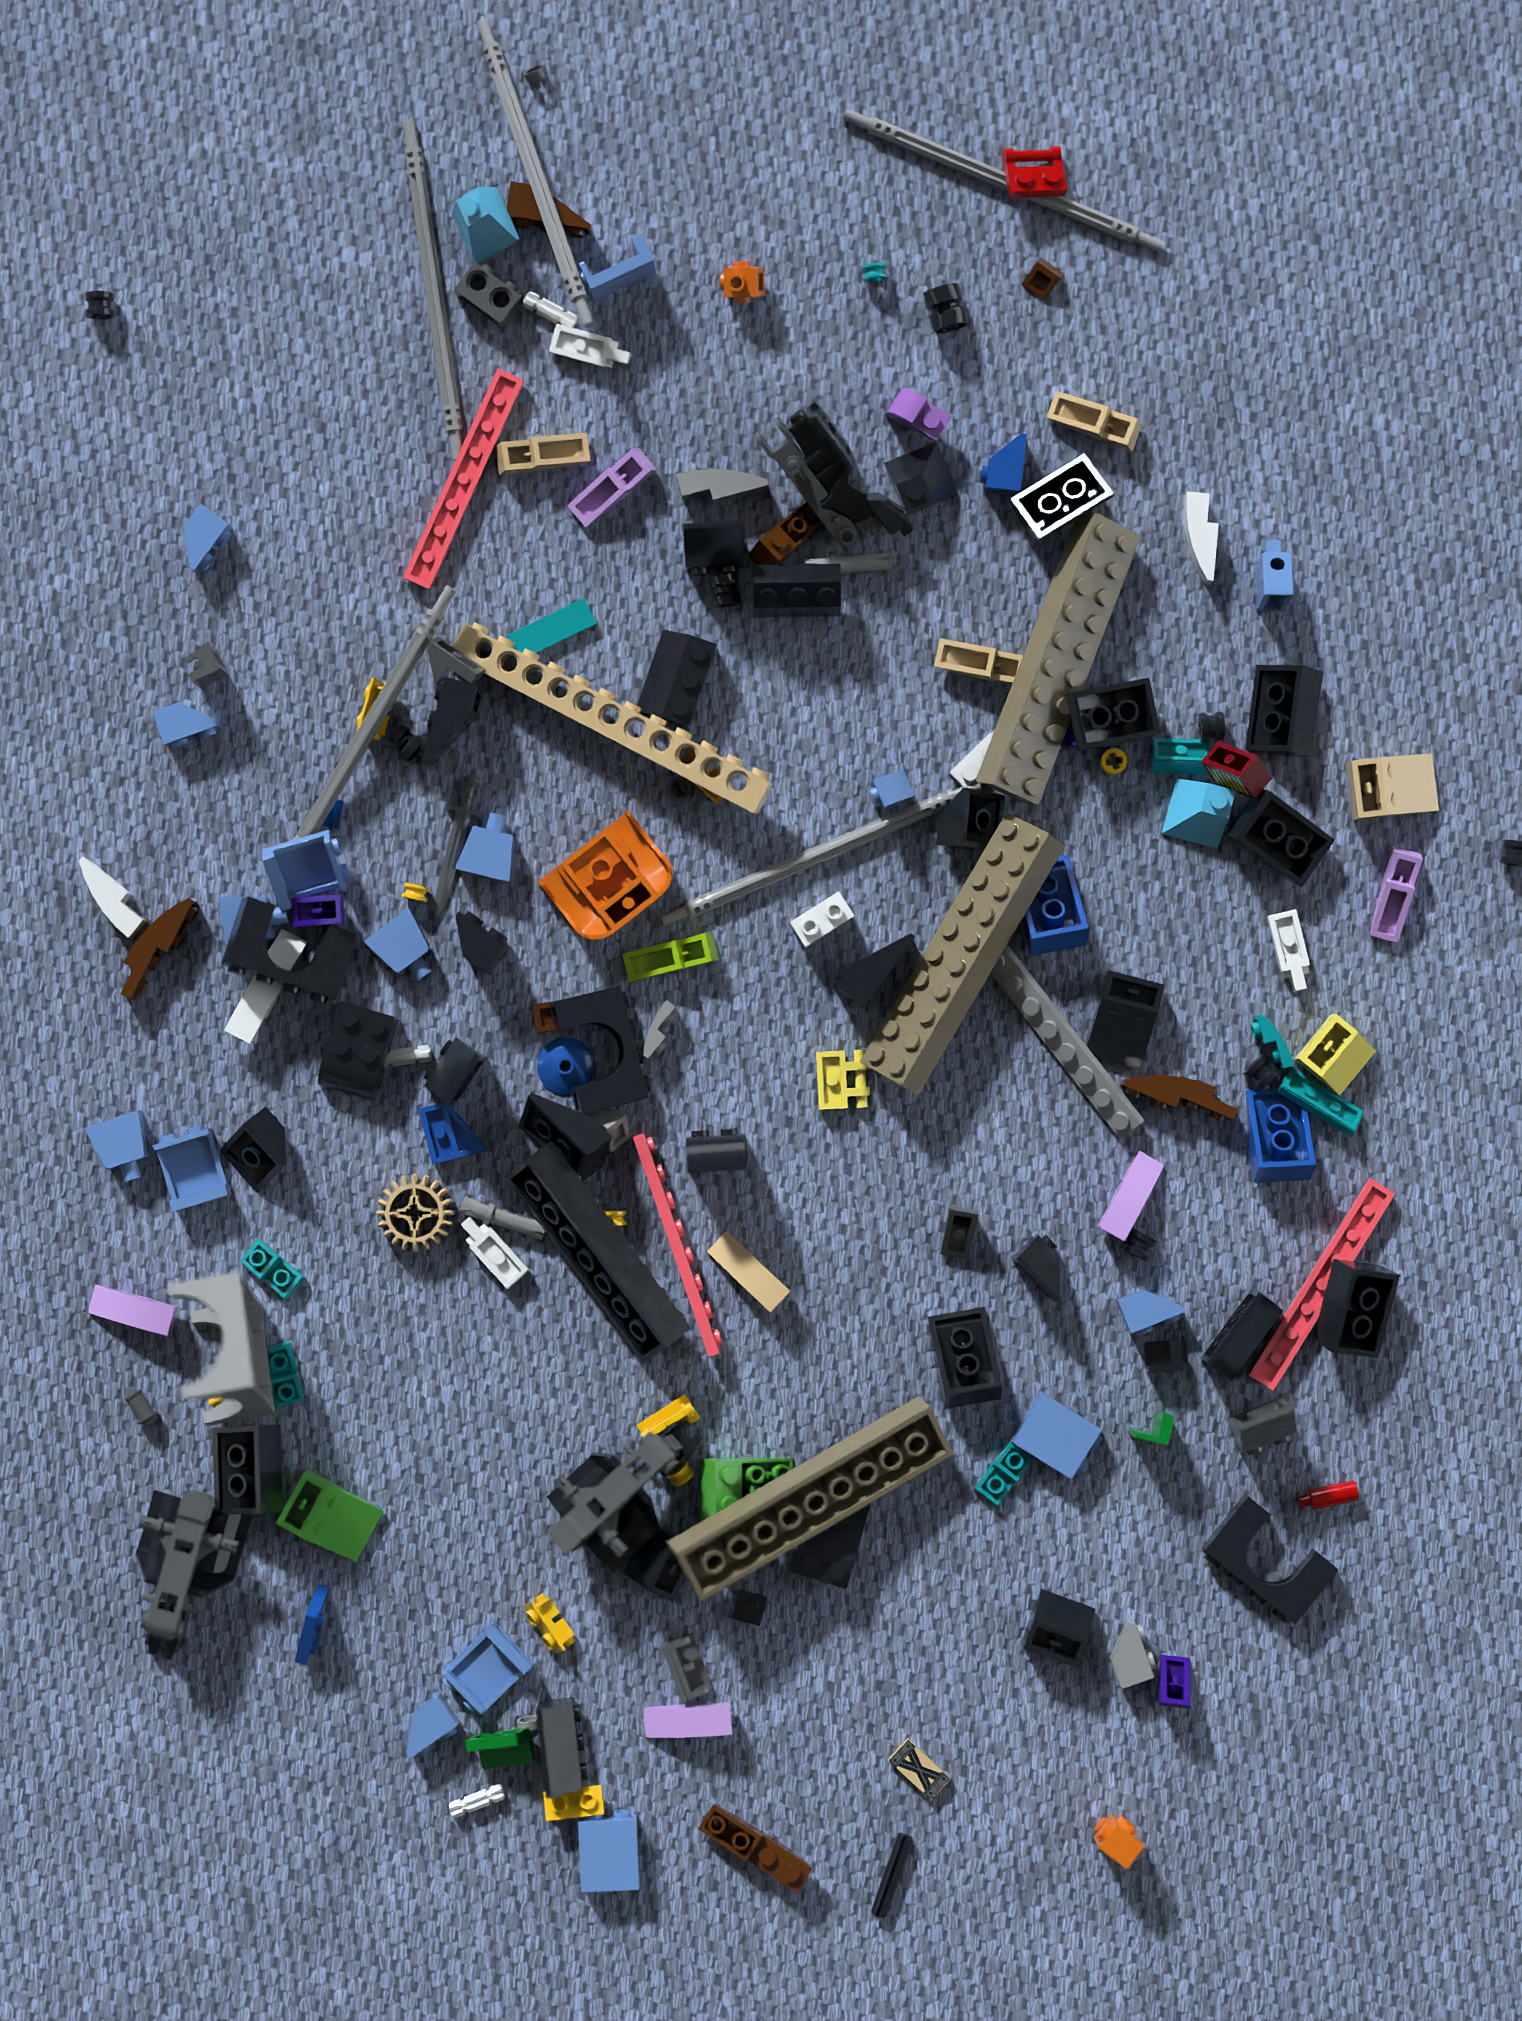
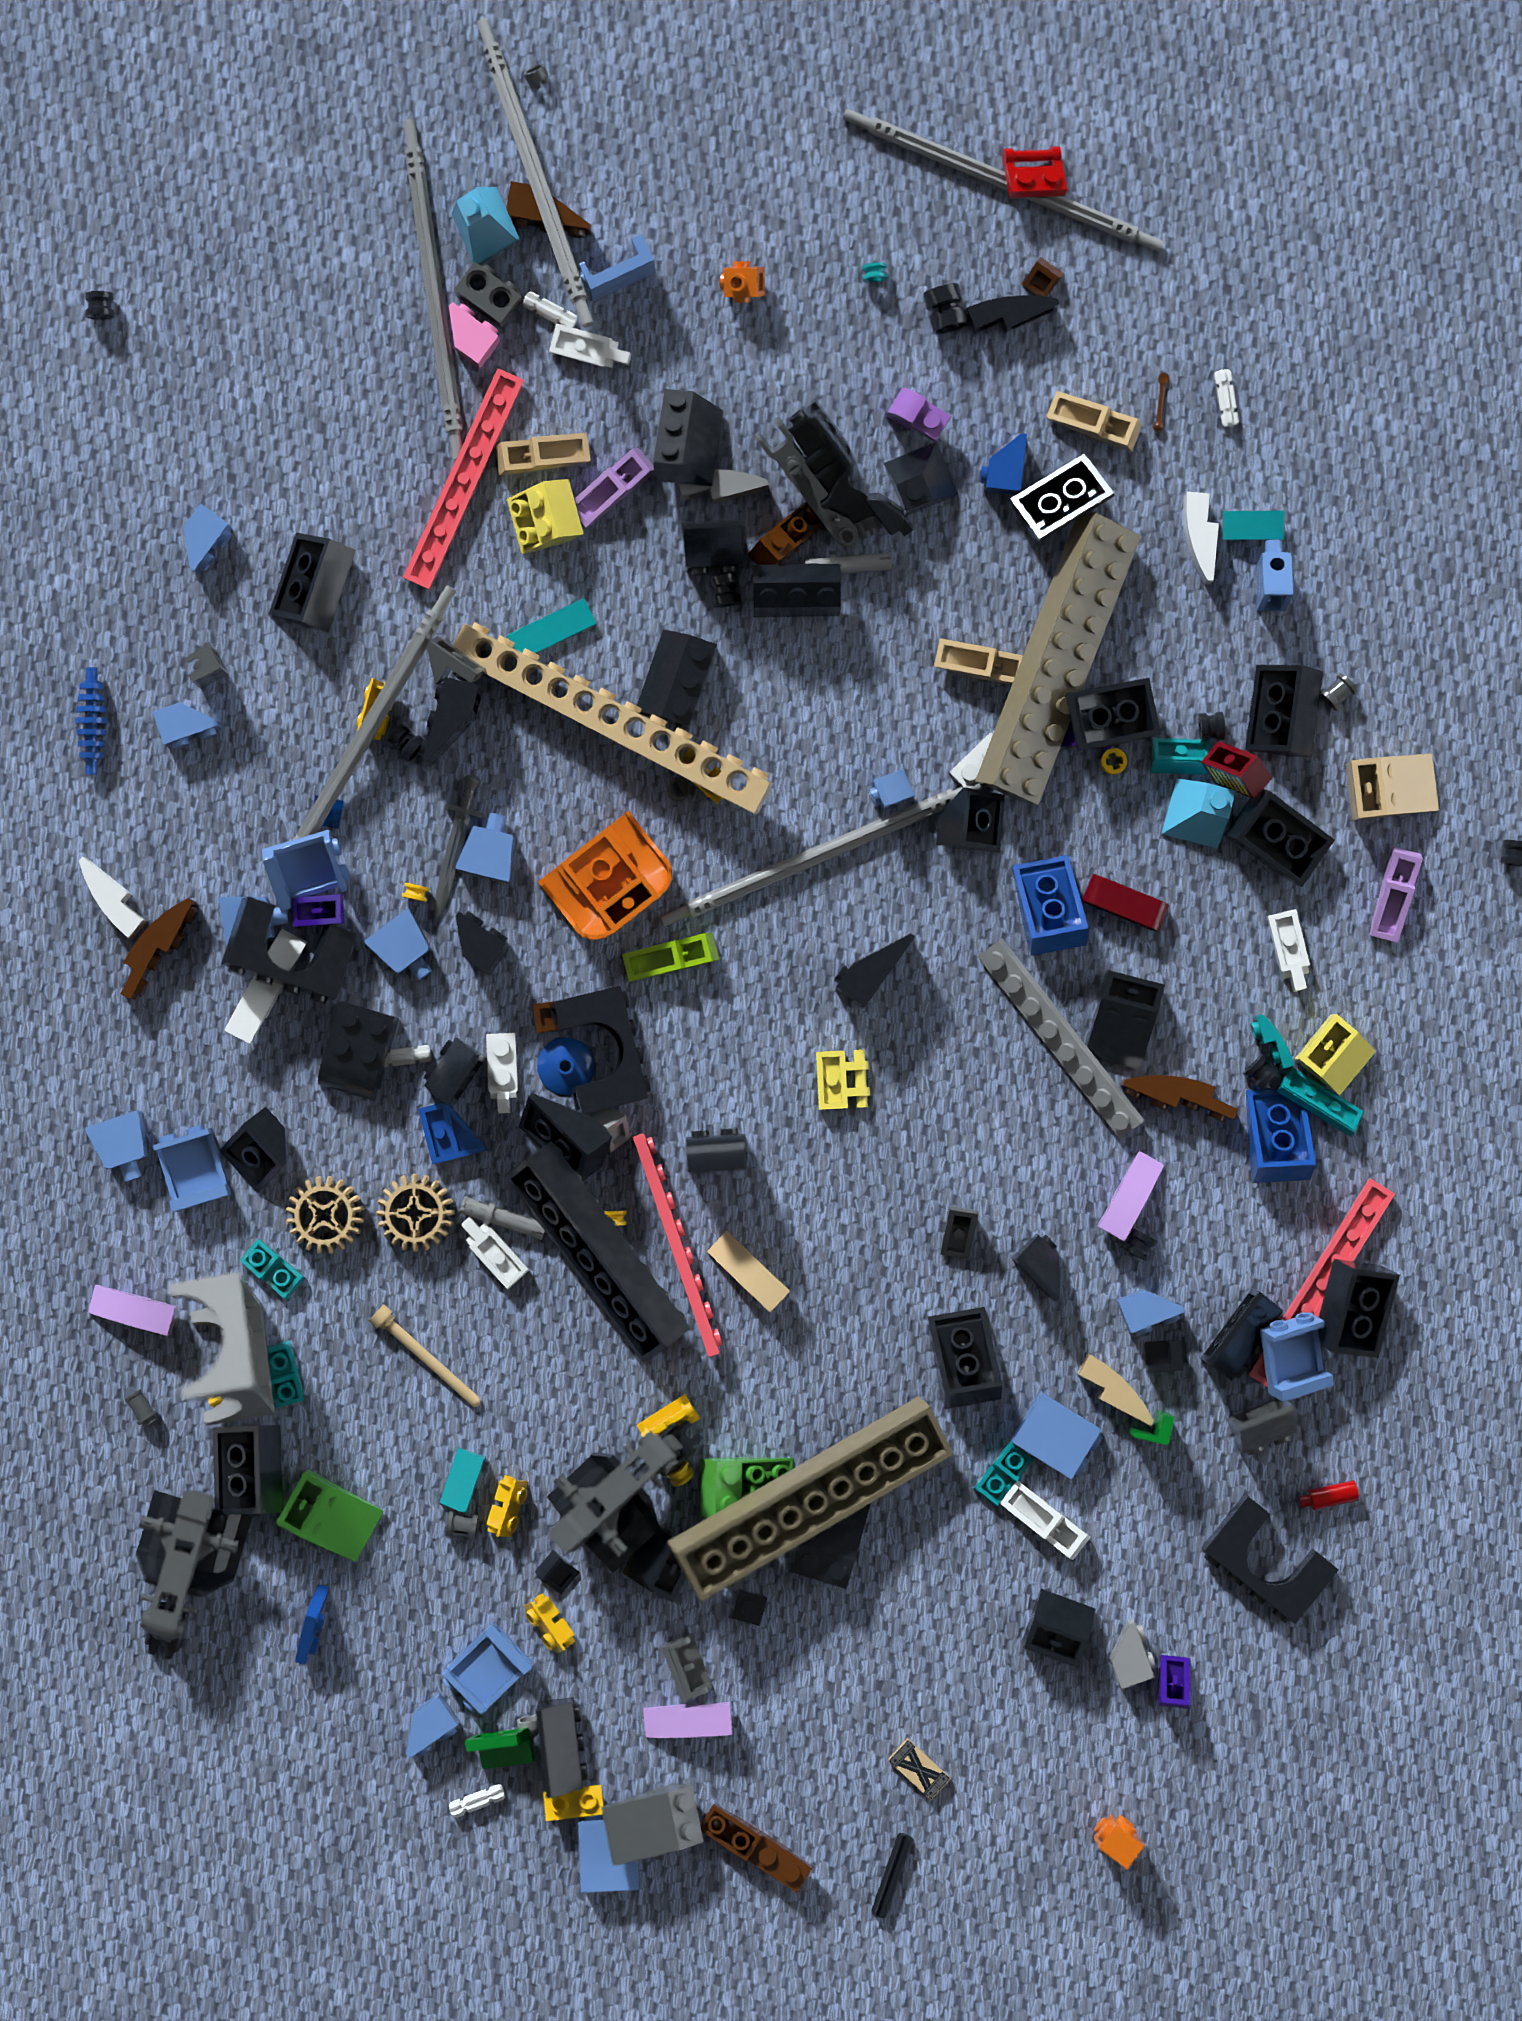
light grey slope [643,1000,677,1059] -> none
white brick [790,891,854,948] -> none
dark tan brick [860,812,1065,1096] -> none
none -> blue piece [75,667,108,775]
none -> black slope [269,533,356,632]
none -> tan gear [286,1176,364,1254]
none -> tan piece [369,1304,481,1407]
none -> teal slope [440,1447,486,1514]
none -> dark grey bush [446,1511,479,1541]
none -> bright pink slope [449,302,500,369]
none -> white hinge [486,1033,518,1114]
none -> yellow hinge [486,1475,528,1537]
none -> light yellow slope [507,479,584,554]
none -> black slope [535,1550,580,1594]
none -> dark grey slope [601,1783,704,1866]
none -> black slope [653,389,723,486]
none -> black slope [966,295,1060,334]
none -> white slope [1000,1481,1091,1560]
none -> tan slope [1077,1353,1154,1426]
none -> dark red beam [1081,874,1170,932]
none -> reddish brown hinge [1153,373,1170,432]
none -> white axle [1214,369,1239,427]
none -> teal slope [1223,510,1285,540]
none -> medium blue panel [1260,1312,1334,1402]
none -> dark grey bush [1320,673,1358,711]

